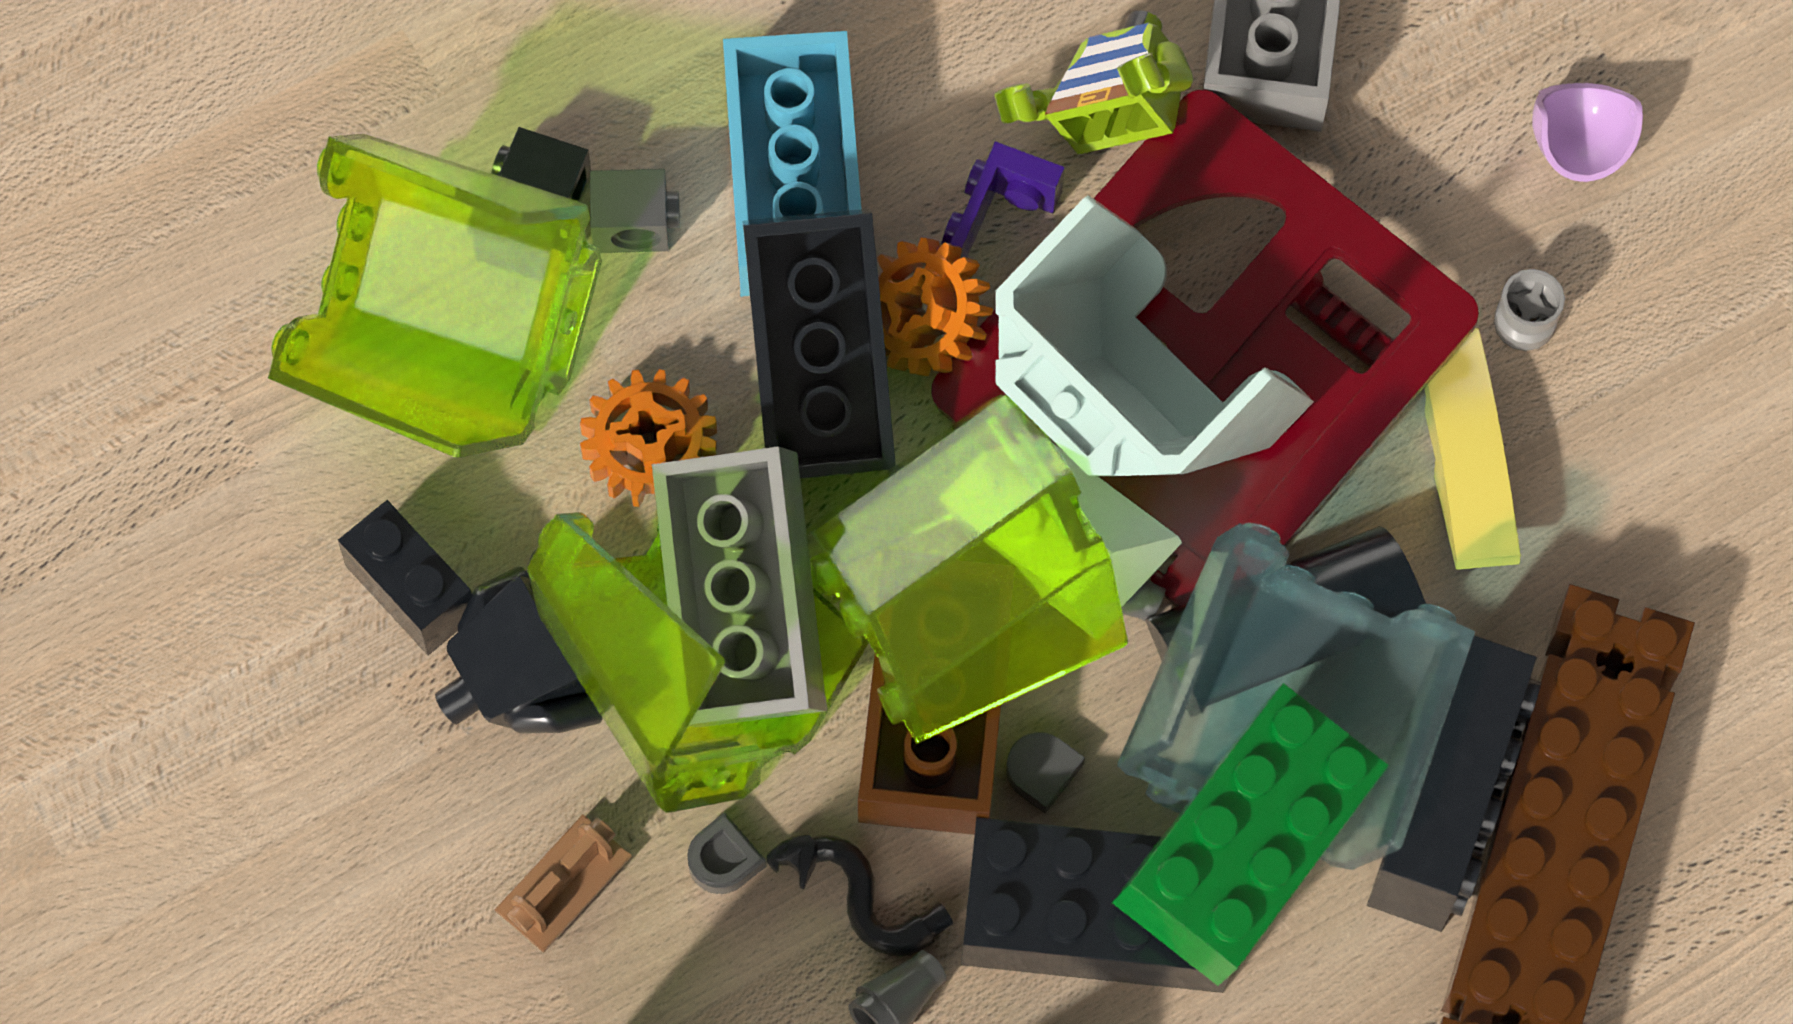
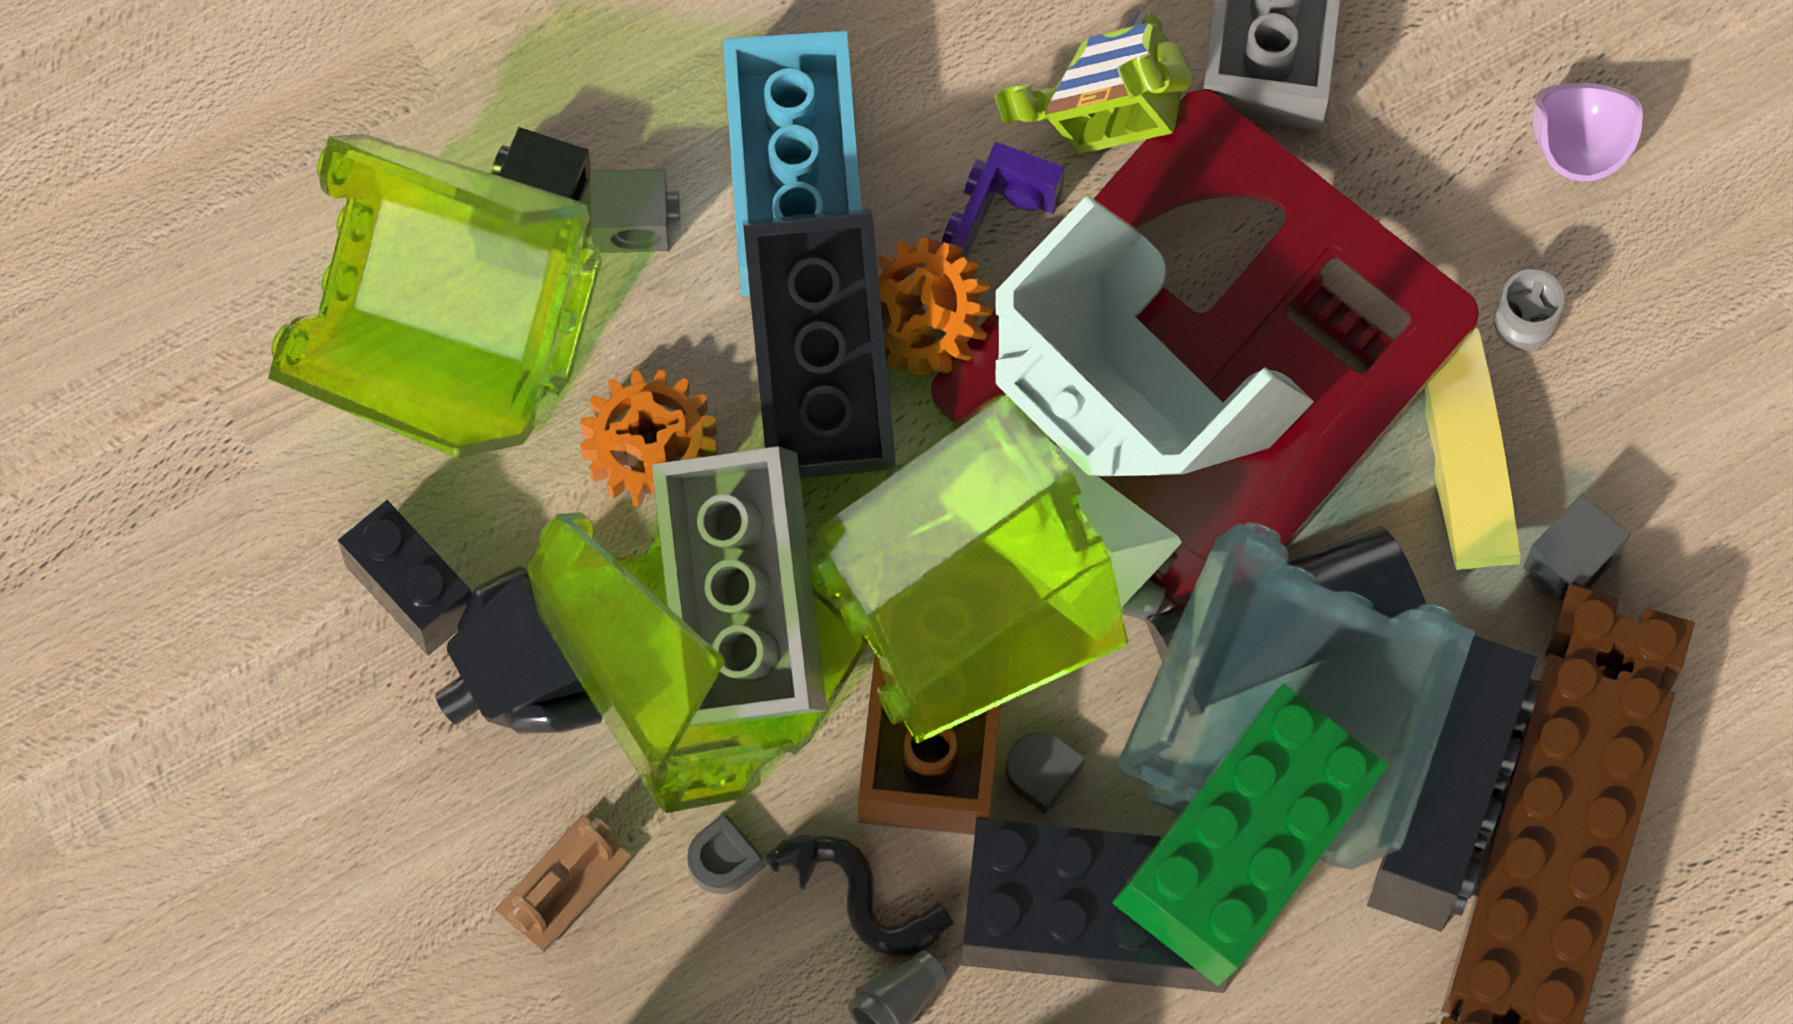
none -> dark grey brick [1523,493,1631,600]

